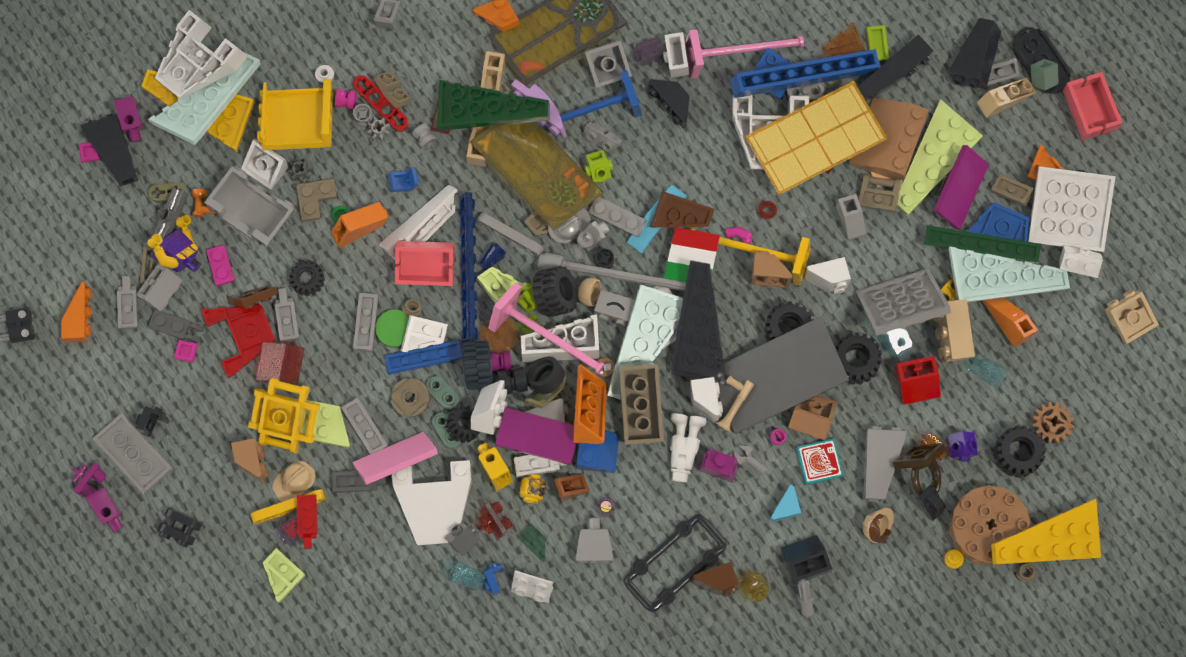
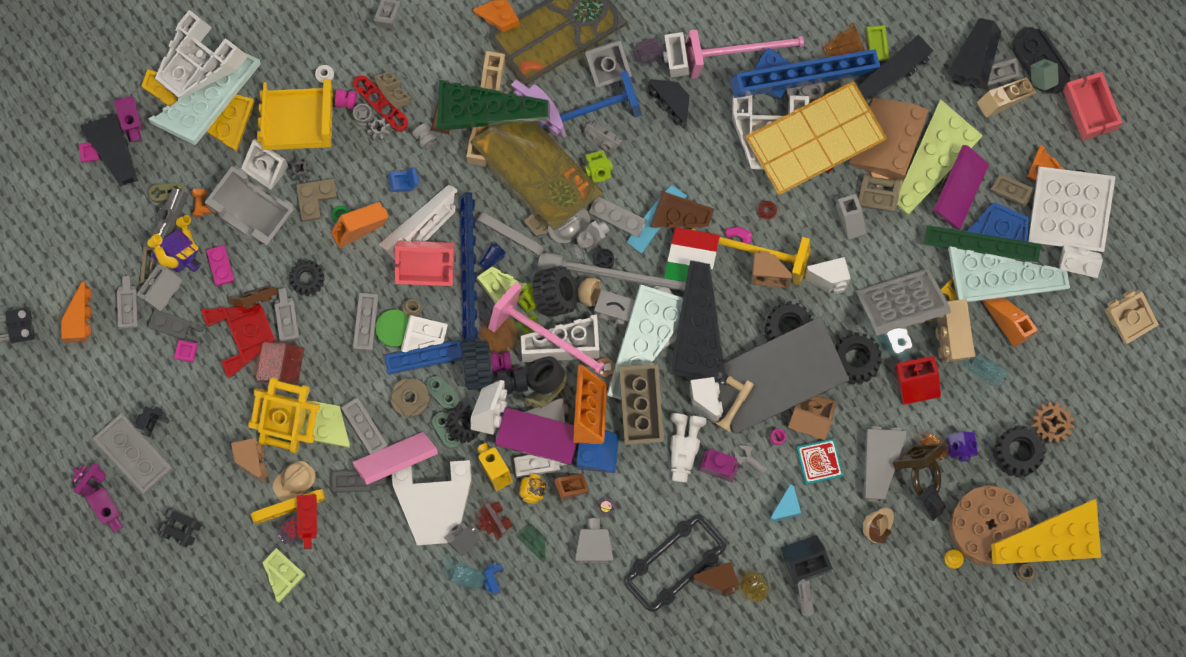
white hinge [511,571,553,603] -> none

